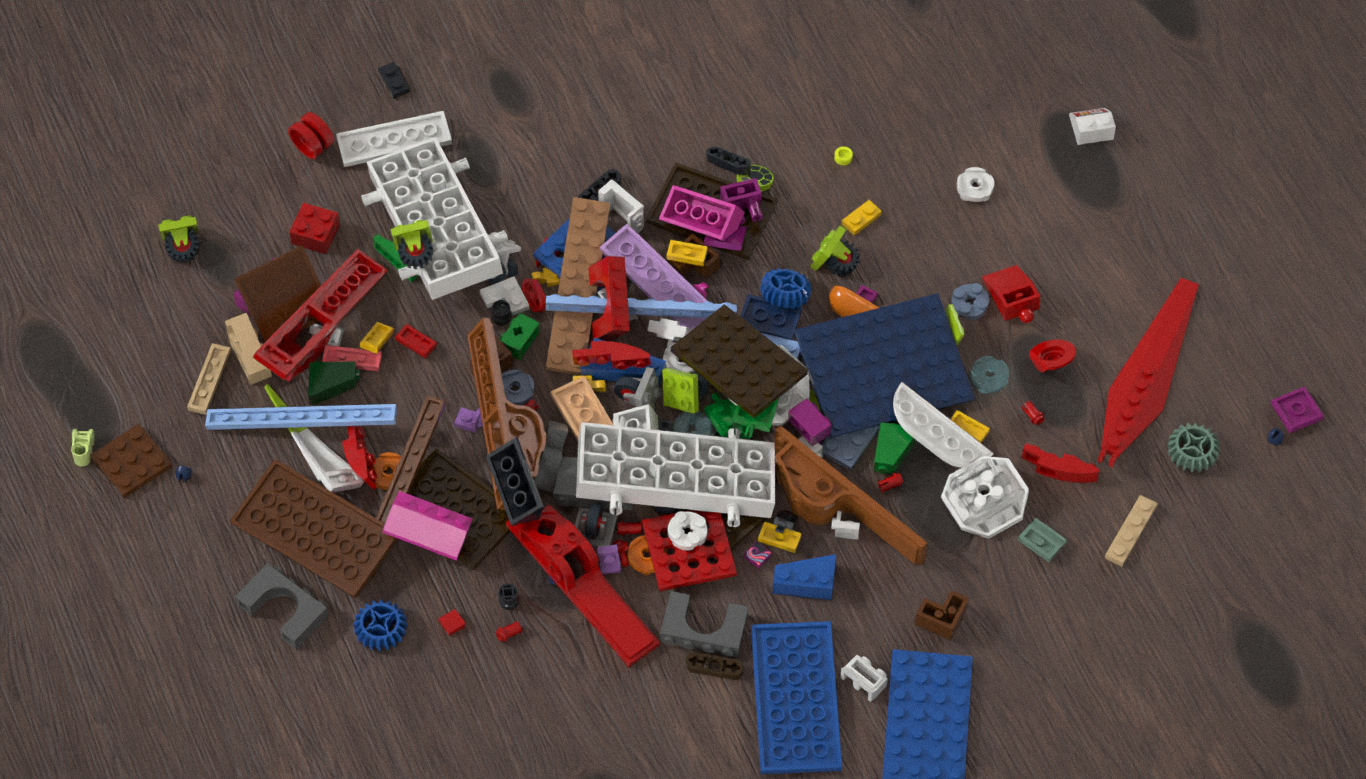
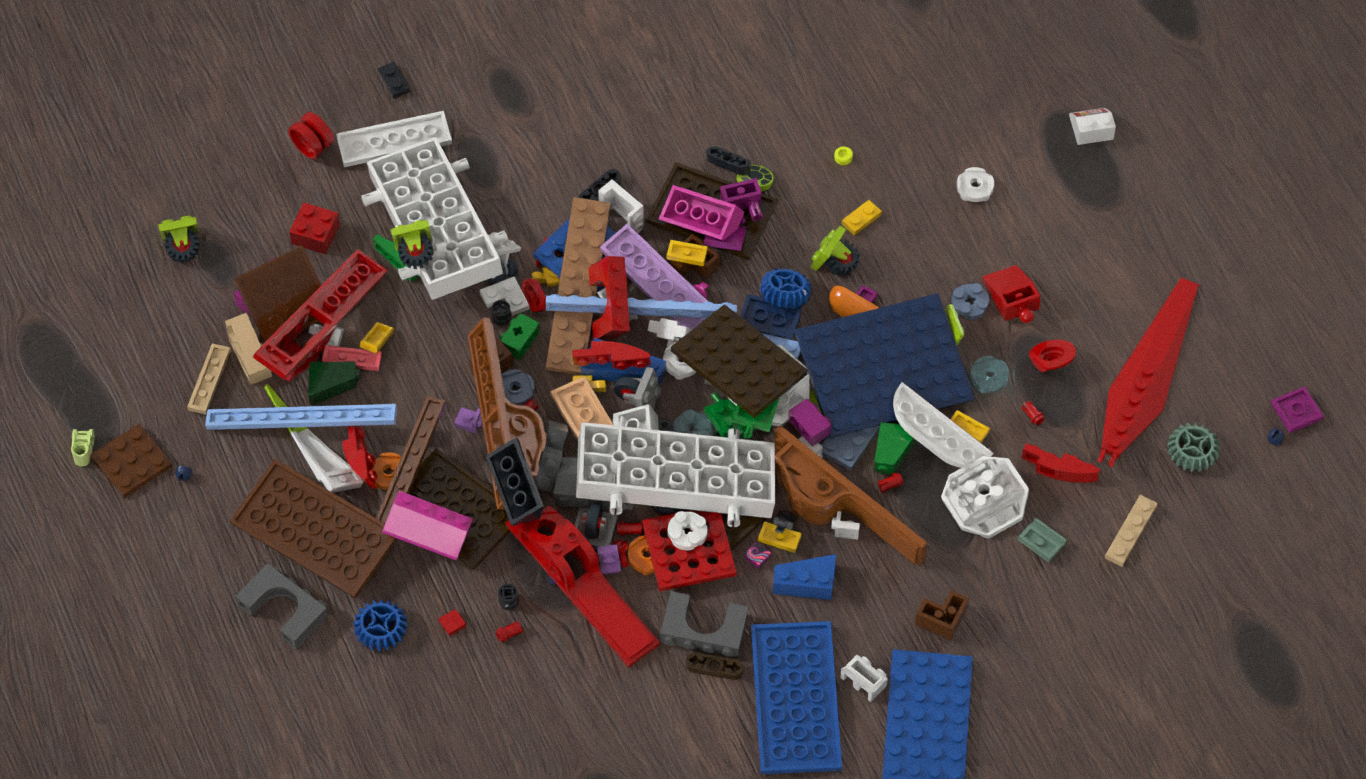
red plate [395,324,437,359] -> none
lime plate [662,368,709,414] -> none

